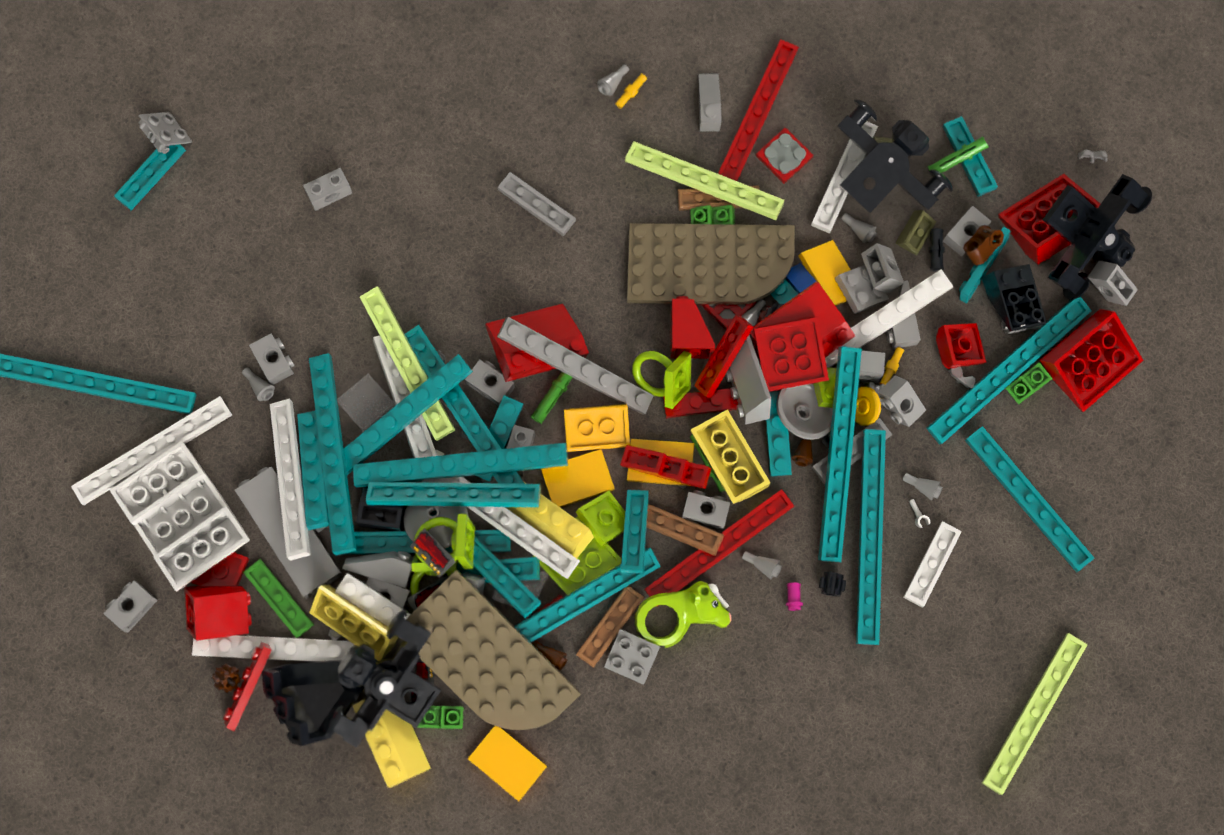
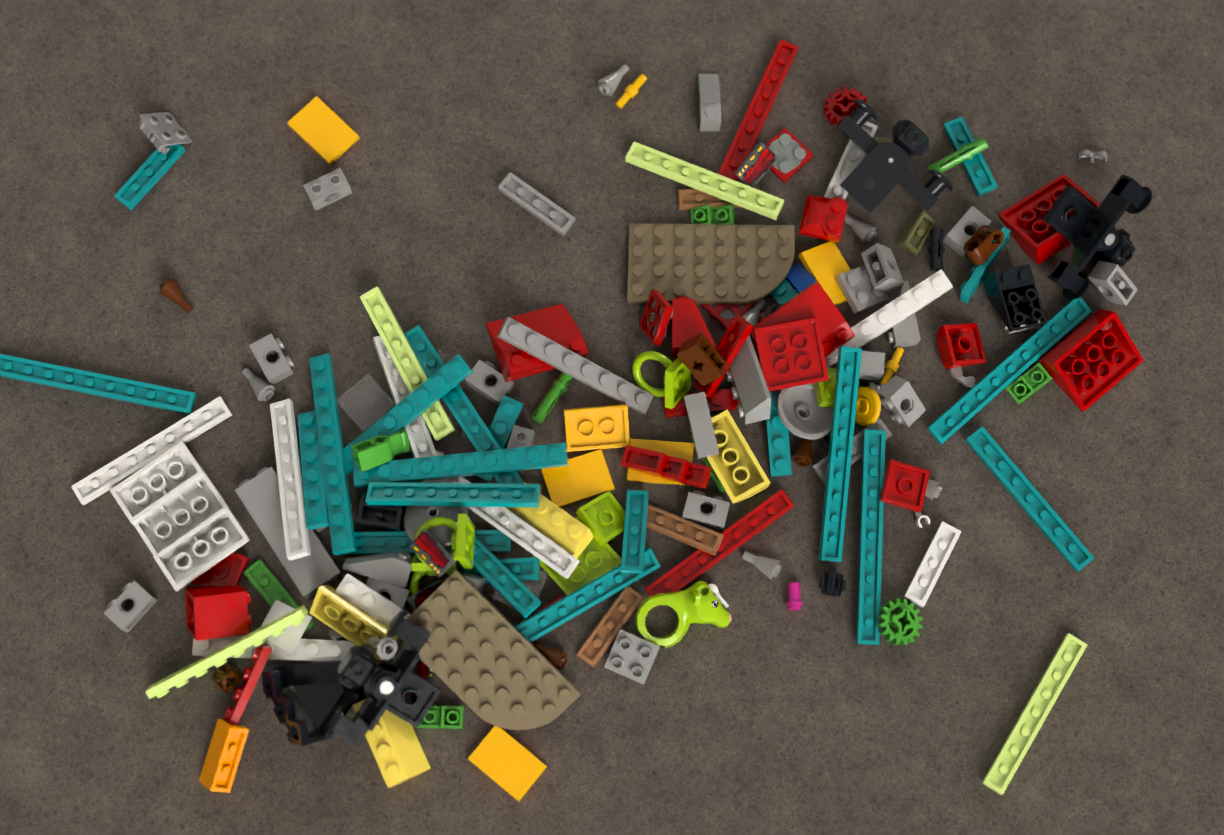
none -> yellowish green plate [145,605,308,699]
none -> reddish brown cone [159,278,193,313]
none -> light orange panel [199,719,249,793]
none -> white sticker [261,600,312,654]
none -> yellow tile [287,96,360,165]
none -> bright green piece [351,429,411,472]
none -> light grey cone [368,636,398,660]
none -> red piece [639,289,673,346]
none -> reddish brown brick [677,333,728,386]
none -> light grey tile [684,392,719,459]
none -> slope [734,142,778,188]
none -> red slope [798,195,848,243]
none -> red gear [824,87,868,128]
none -> bright green gear [876,598,923,646]
none -> red plate [879,459,930,513]

